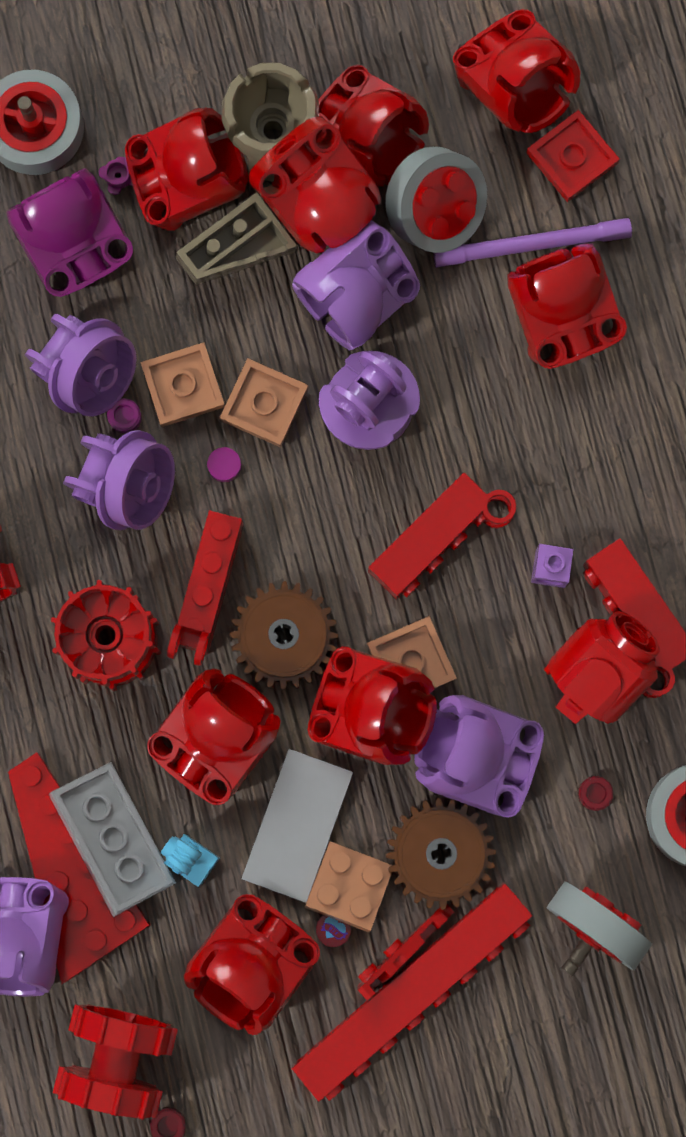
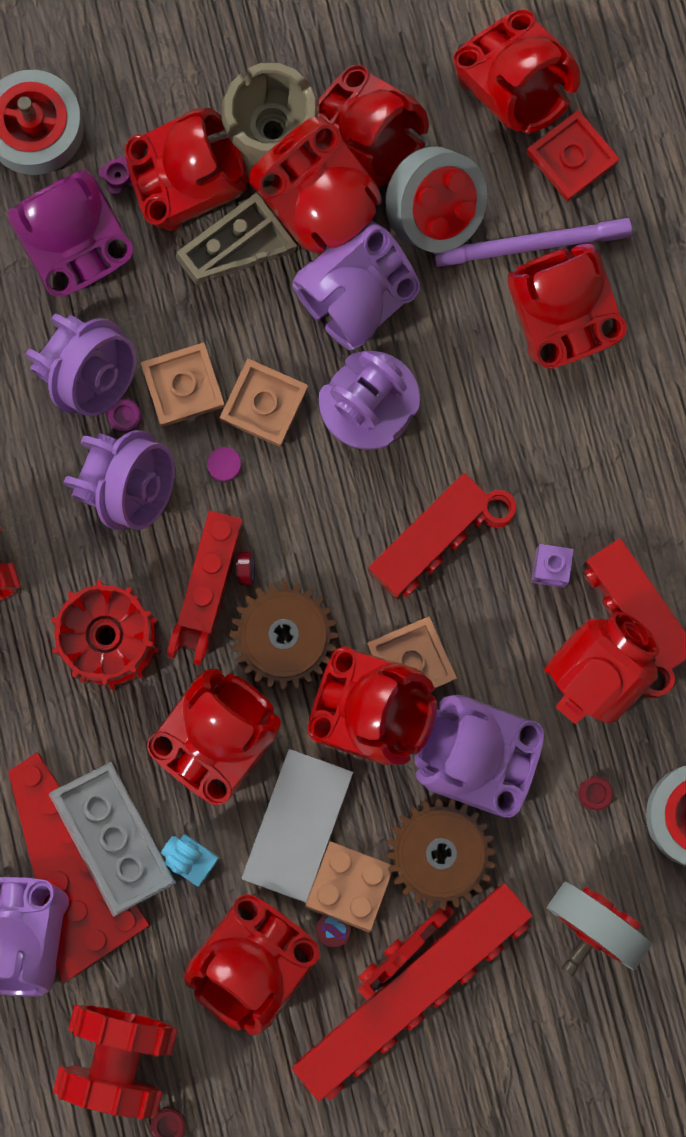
none -> dark red tile [236,551,255,585]

